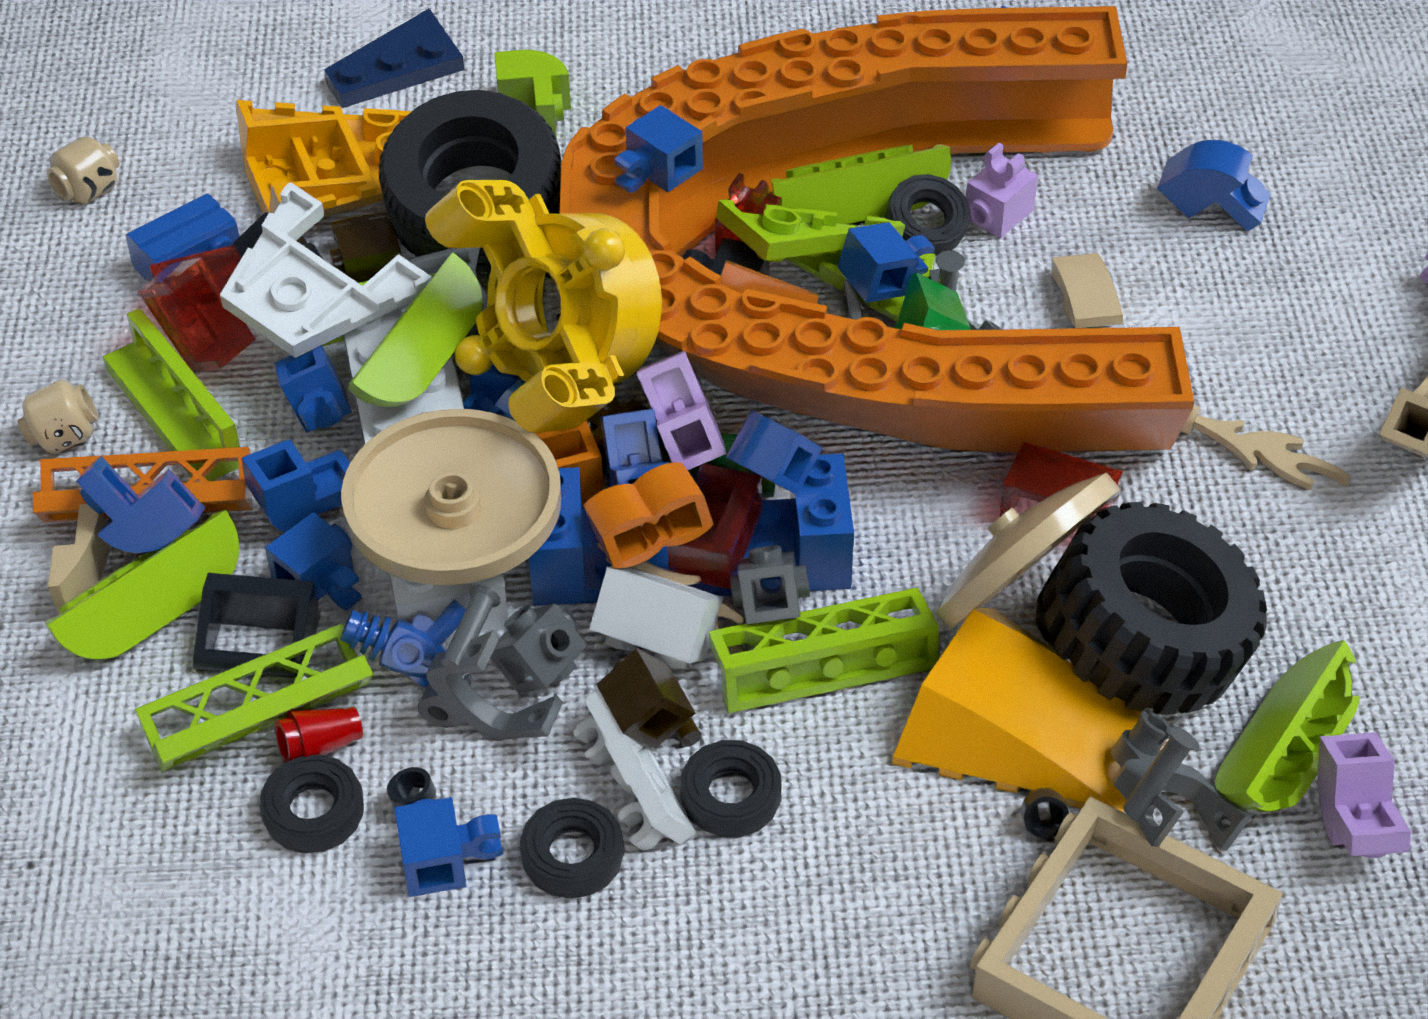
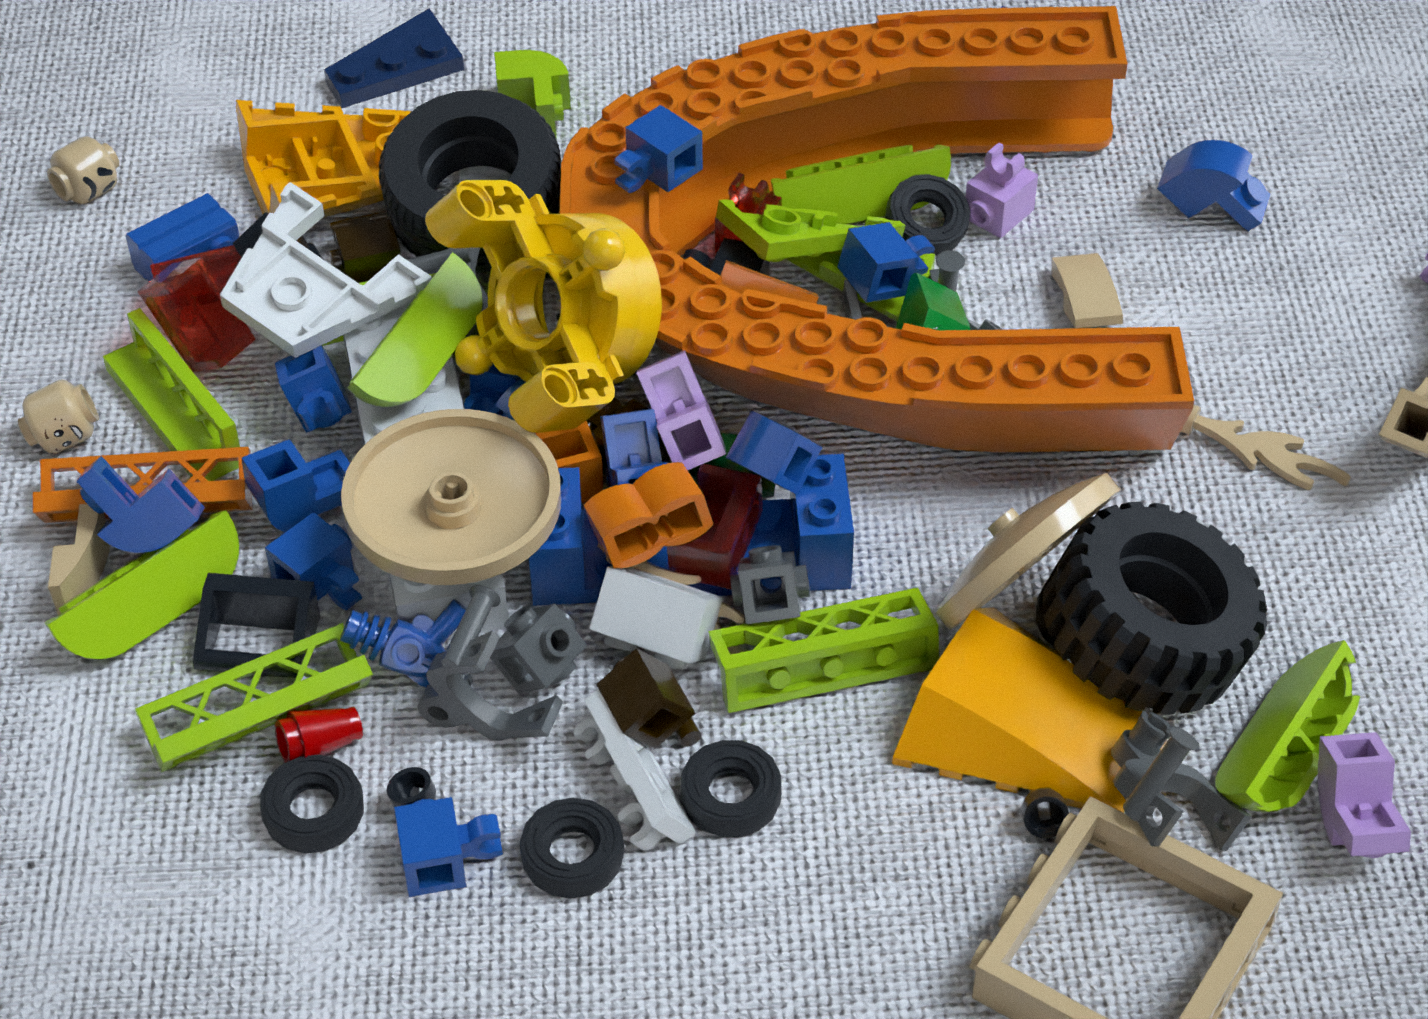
clear red panel [999,442,1123,517] -> none

